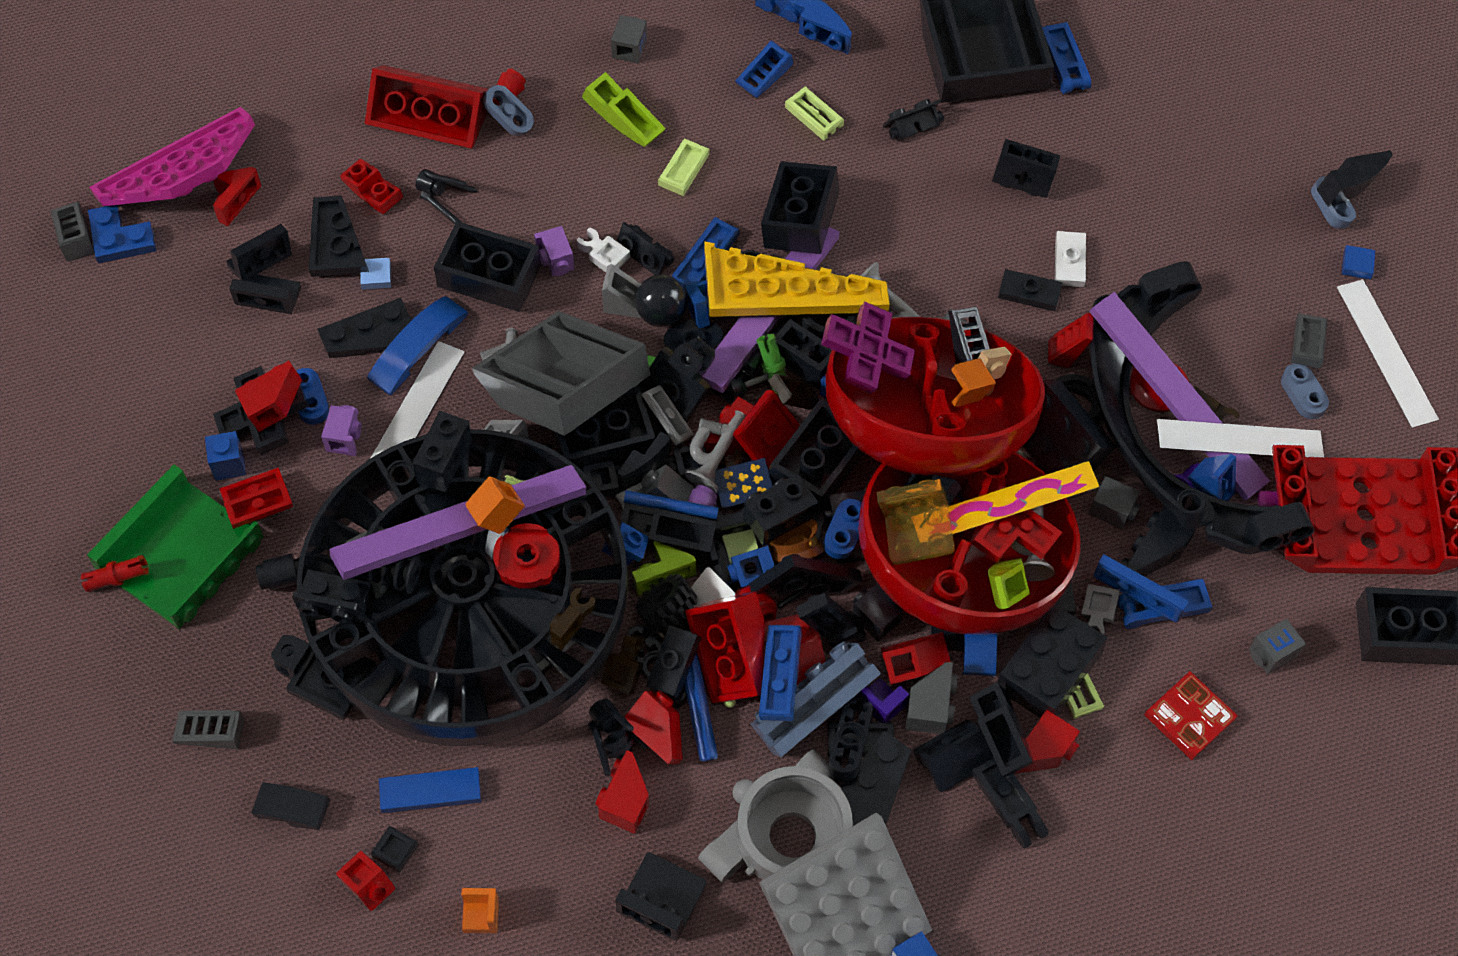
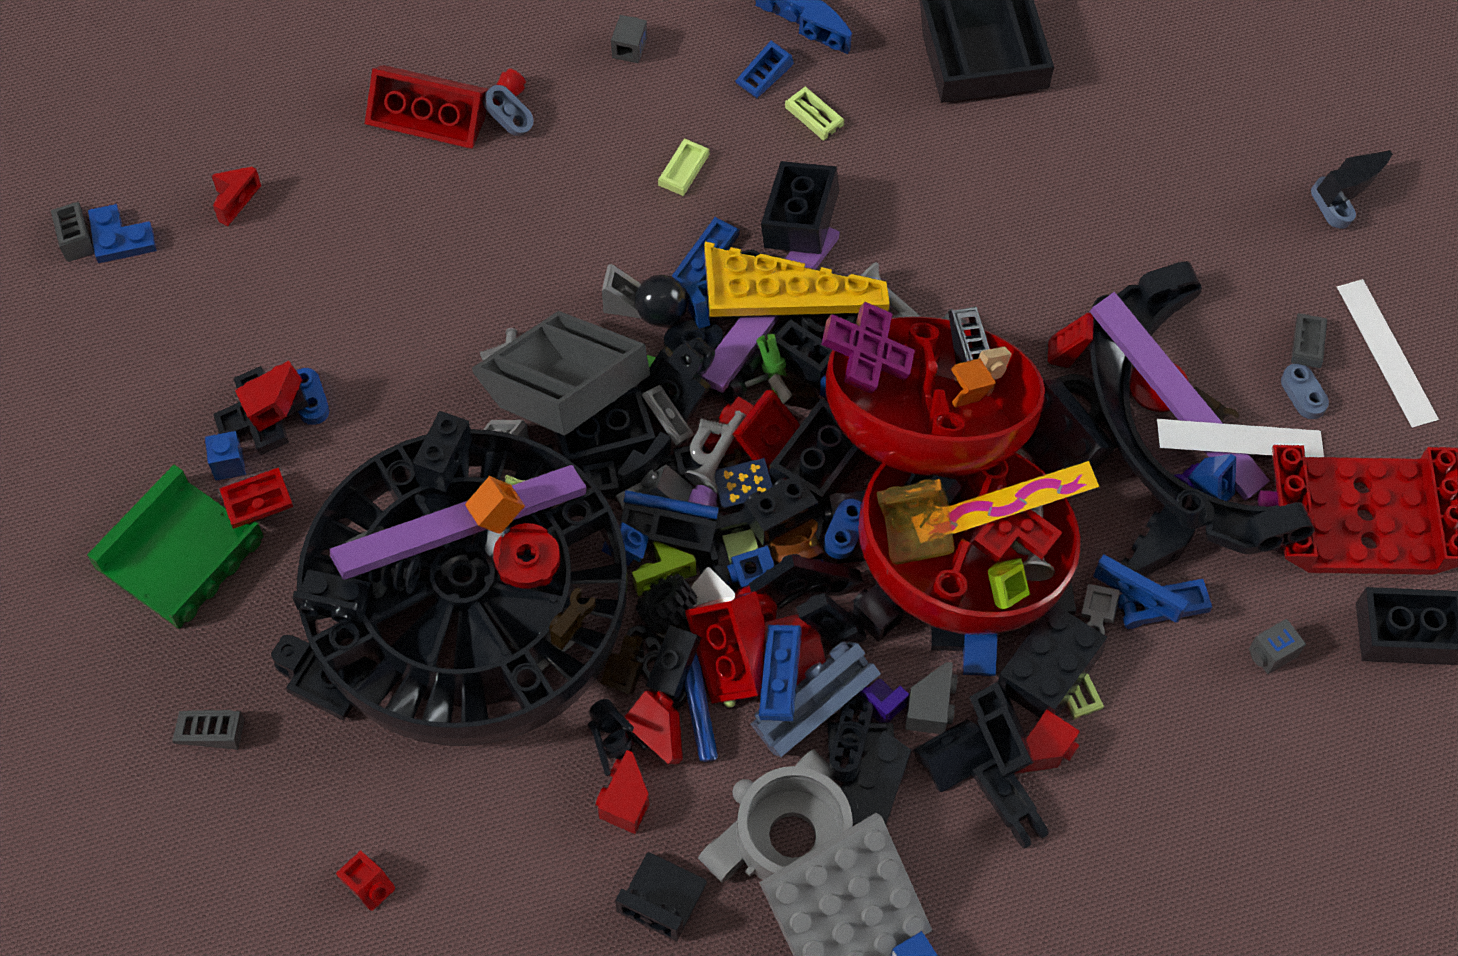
red pin [81,555,149,592] -> none
dark pink plate [89,107,255,206] -> none
black bracket [226,224,292,281] -> none
black panel [229,274,301,315] -> none
black slope [251,782,330,830] -> none
black brick [256,553,300,591] -> none
black wing [309,195,369,277] -> none
black wing [317,297,412,358] -> none
medium lavender brick [321,405,362,456] -> none
red slope [340,158,404,214] -> none
light blue tile [360,258,391,290] -> none
blue slope [367,296,468,396] -> none
white sticker [371,341,465,458] -> none
black tile [371,825,419,873] -> none
blue tile [379,767,481,813] -> none
black plant [415,169,477,224] -> none
black brick [434,221,541,312] -> none
orange panel [461,888,499,933] -> none
medium lavender brick [534,226,574,276] -> none
white plate [577,228,630,272] -> none
lime slope [582,72,666,147] -> none
black hinge [617,222,675,275] -> none
red slope [881,632,951,684] -> none
black hinge [882,99,944,141] -> none
black brick [992,139,1060,198] -> none
black plate [998,269,1062,312] -> none
blue plate [1042,22,1091,94] -> none
white plate [1055,231,1086,287] -> none
dark grey brick [1088,476,1141,530] -> none
red tile [1144,671,1238,760] -> none
blue tile [1342,245,1375,280] -> none

